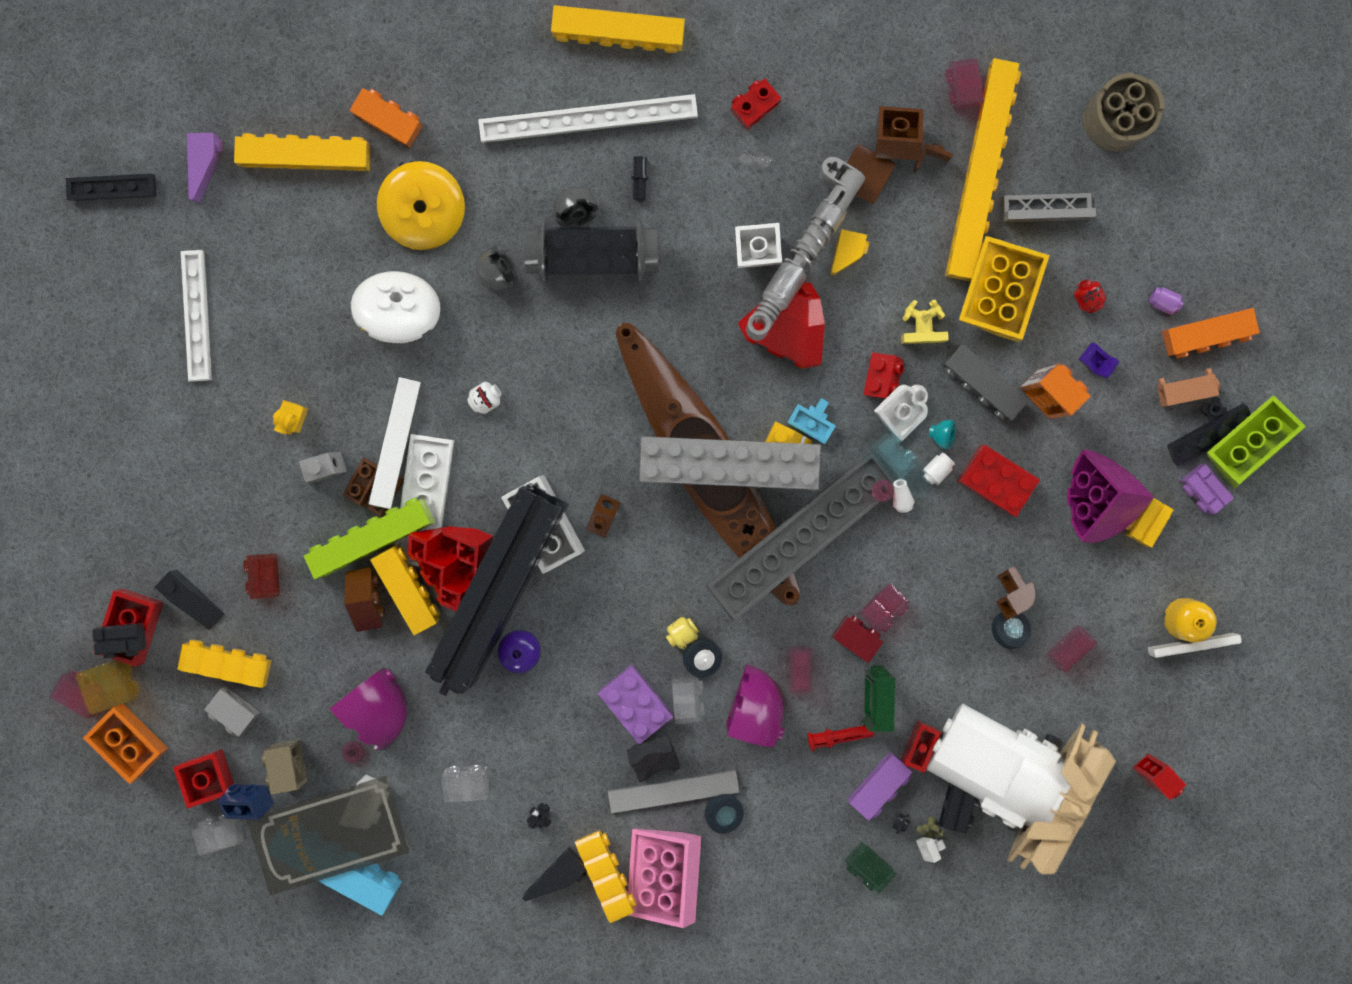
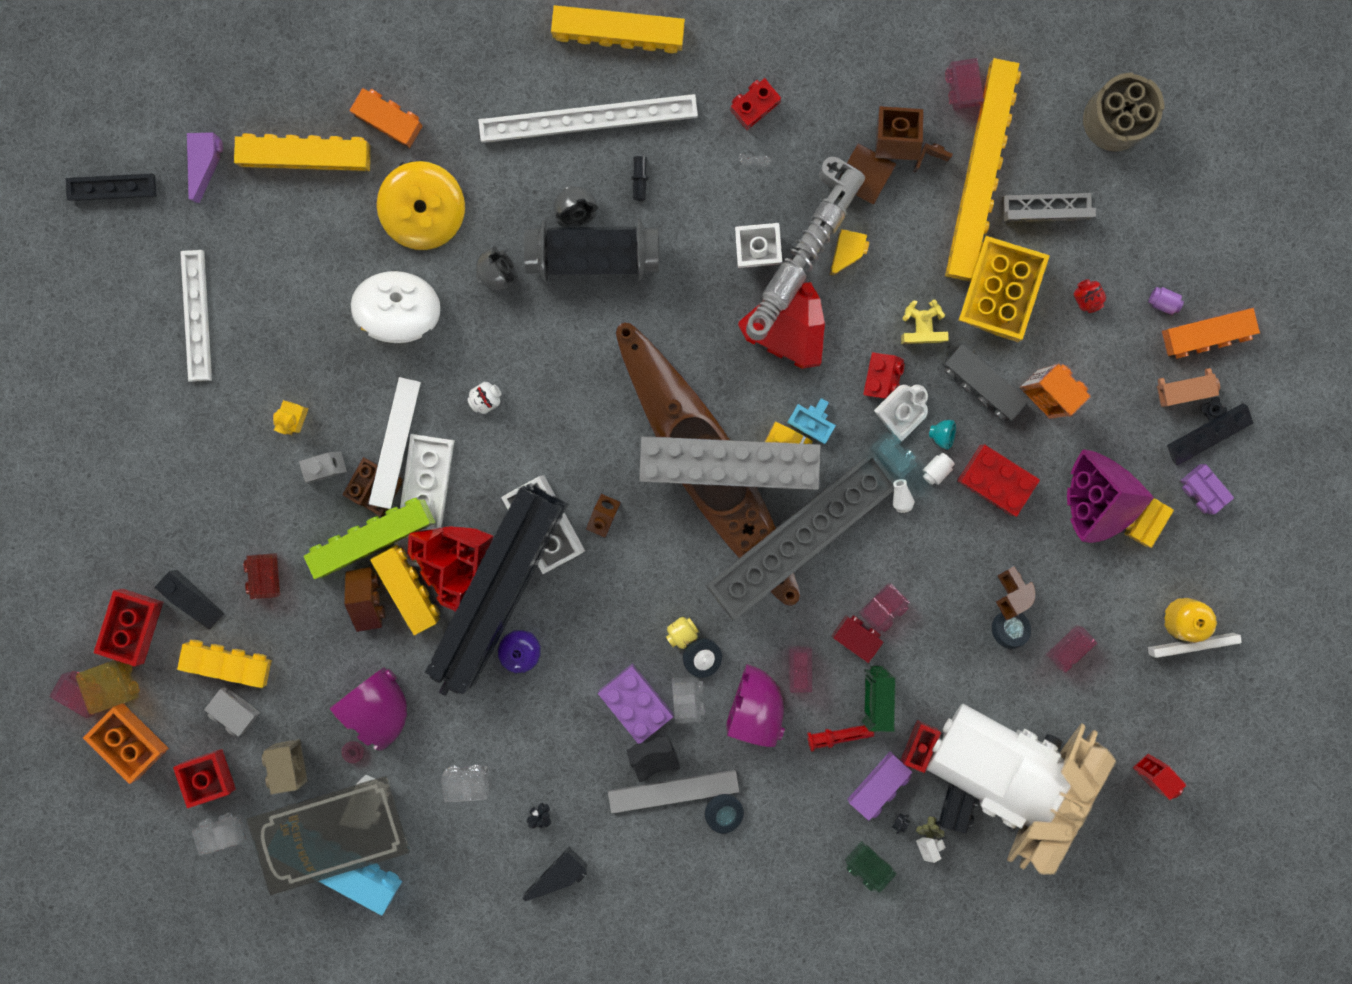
black brick [92,623,147,659] -> none
dark blue brick [217,784,274,820] -> none
yellow brick [575,830,637,923] -> none
bright pink slope [628,829,701,928] -> none
clear pink plate [872,480,894,502] -> none
dark purple bracket [1079,342,1120,379] -> none
lime slope [1206,395,1306,490] -> none

